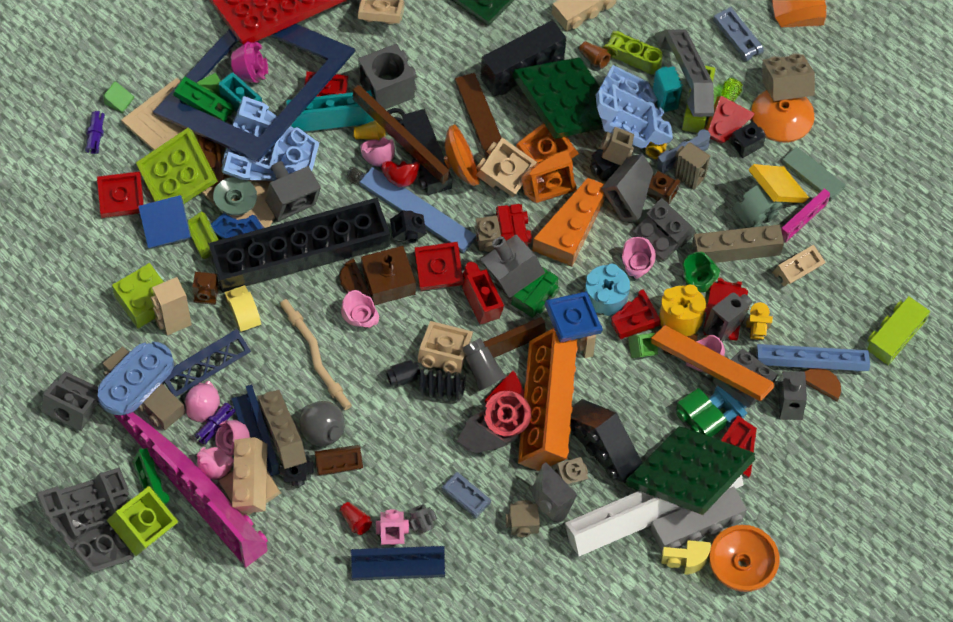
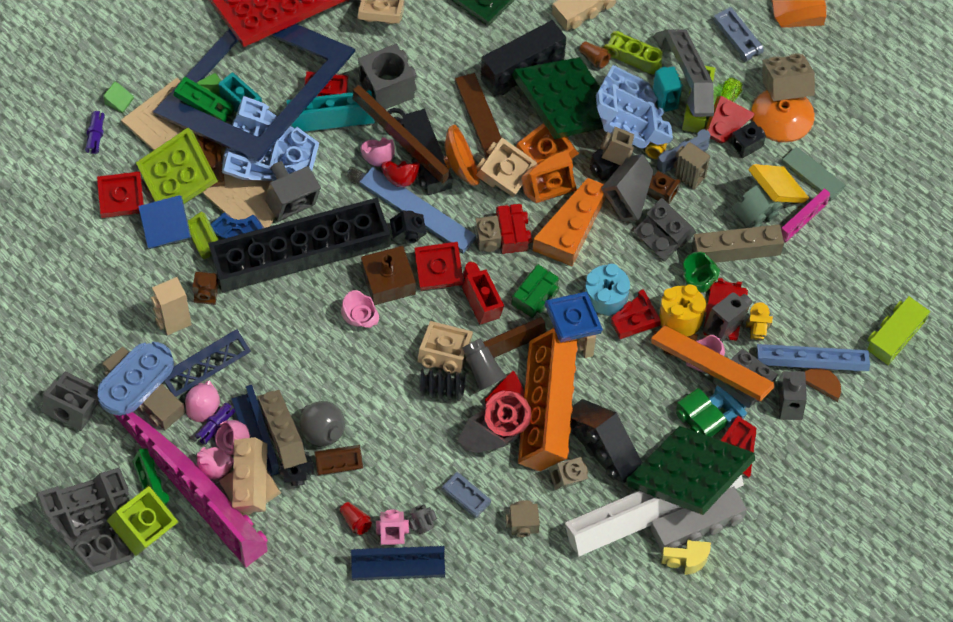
lime brick [112,263,164,329] -> none
sand green dish [213,177,257,215] -> none
light yellow brick [224,285,261,332] -> none
dark pink cone [231,42,268,83] -> none
tan bar [280,299,352,410] -> none
reddish brown tile [340,258,370,297] -> none
yellow cone [354,121,386,141] -> none
black brick [386,359,420,387] -> none
dark grey brick [480,235,545,298] -> none
flat silver slope [531,463,578,522] -> none
bright pink hair [622,237,656,279] -> none
bright green slope [628,333,659,358] -> none
orange dish [709,525,780,592] -> none
tan hinge [772,245,826,287] -> none

